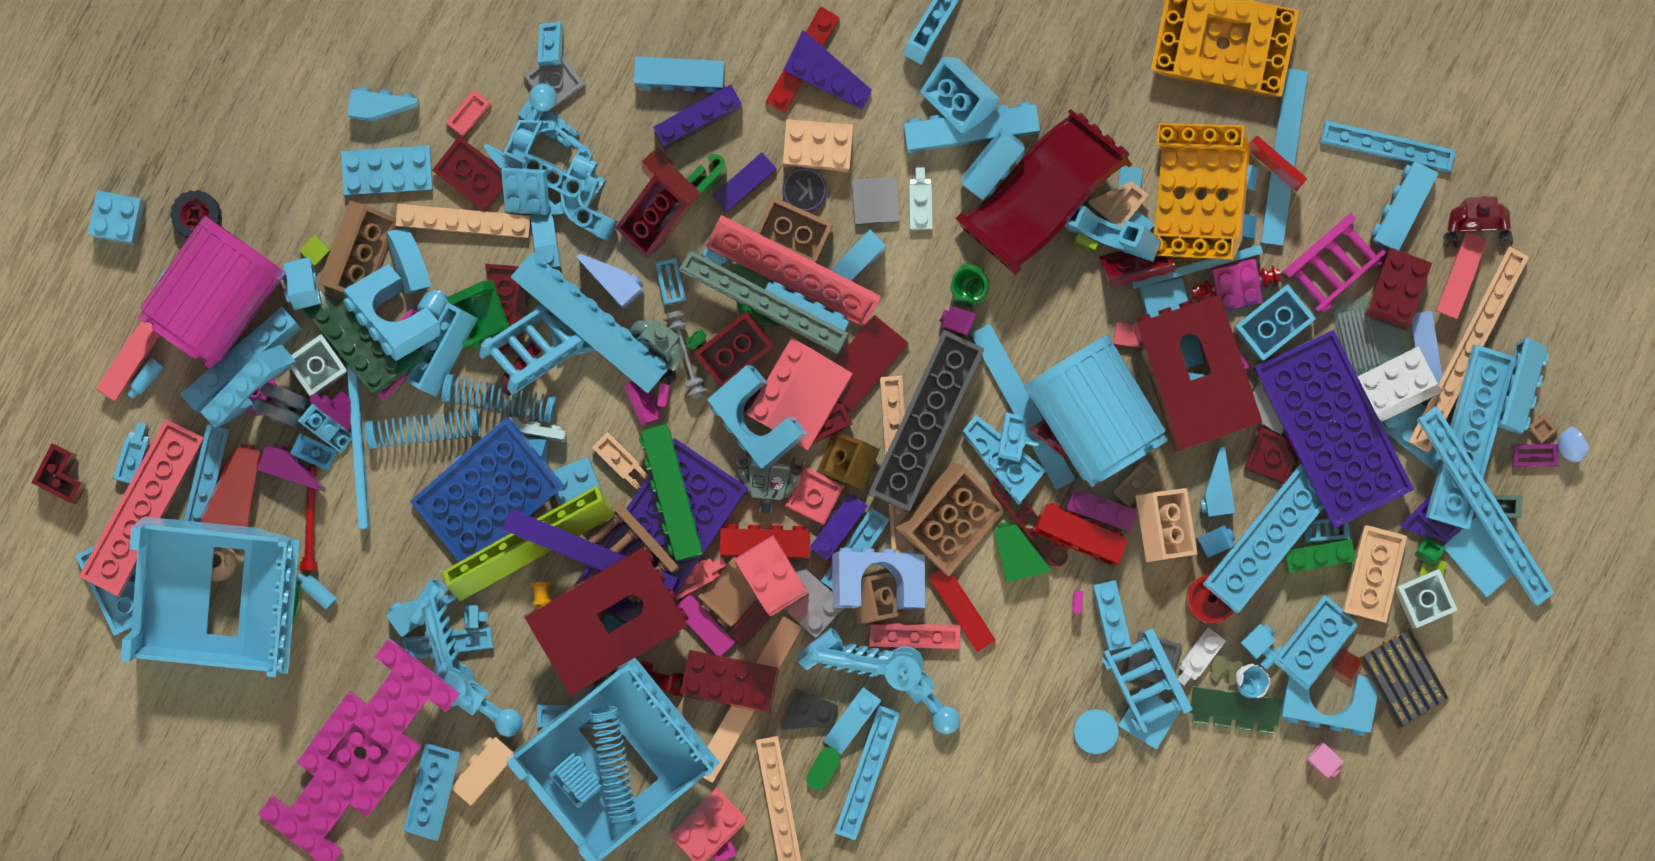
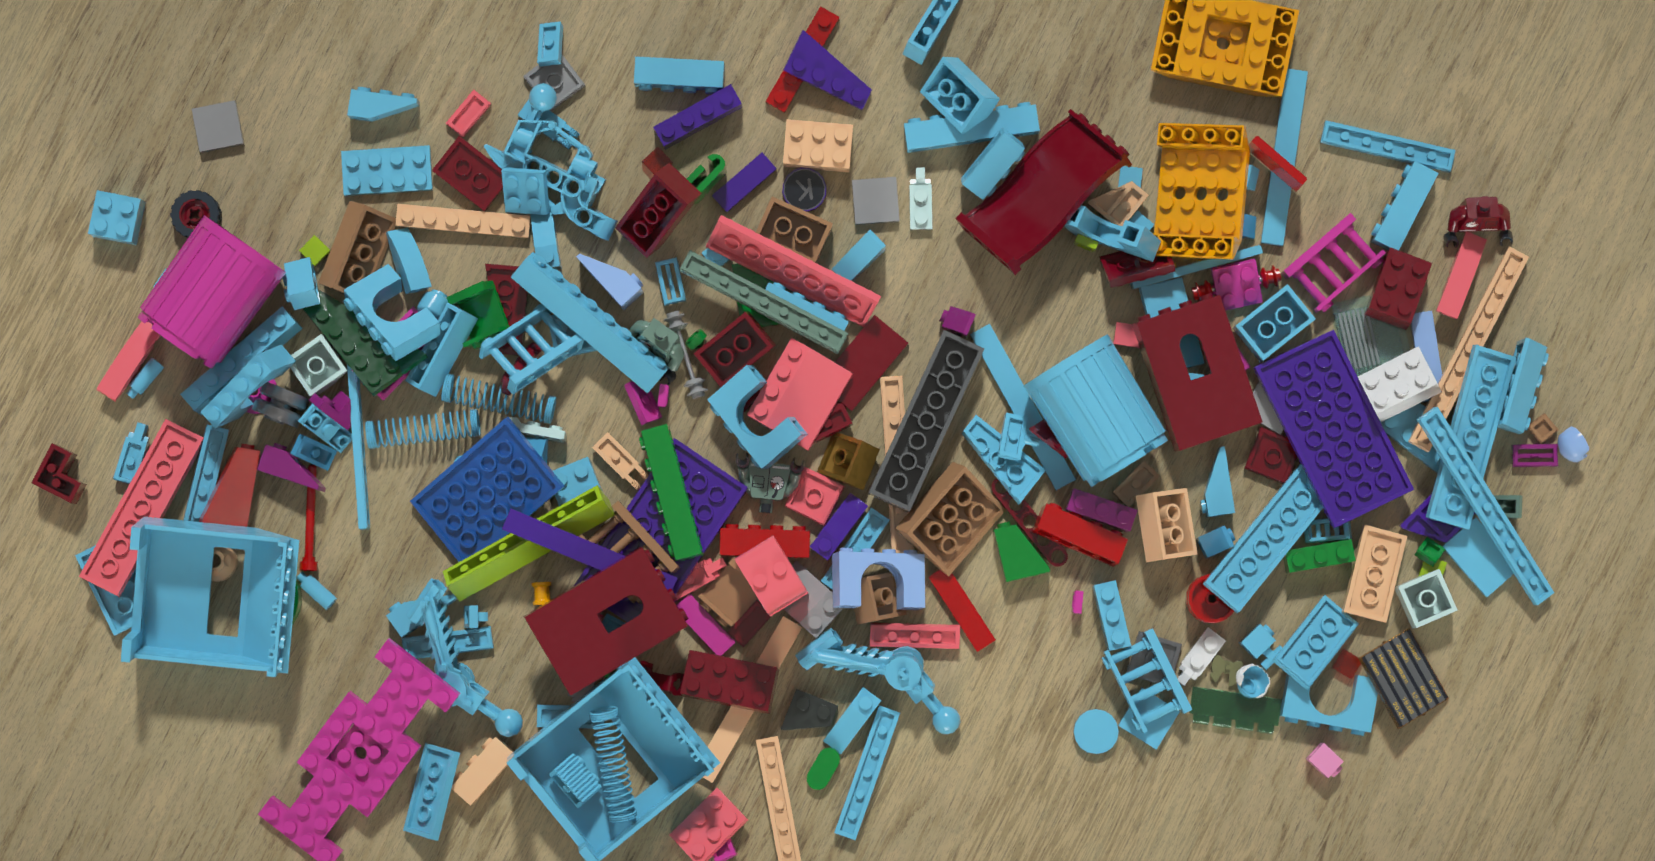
green hair [950,263,990,308] -> none
none -> light grey tile [192,100,244,153]

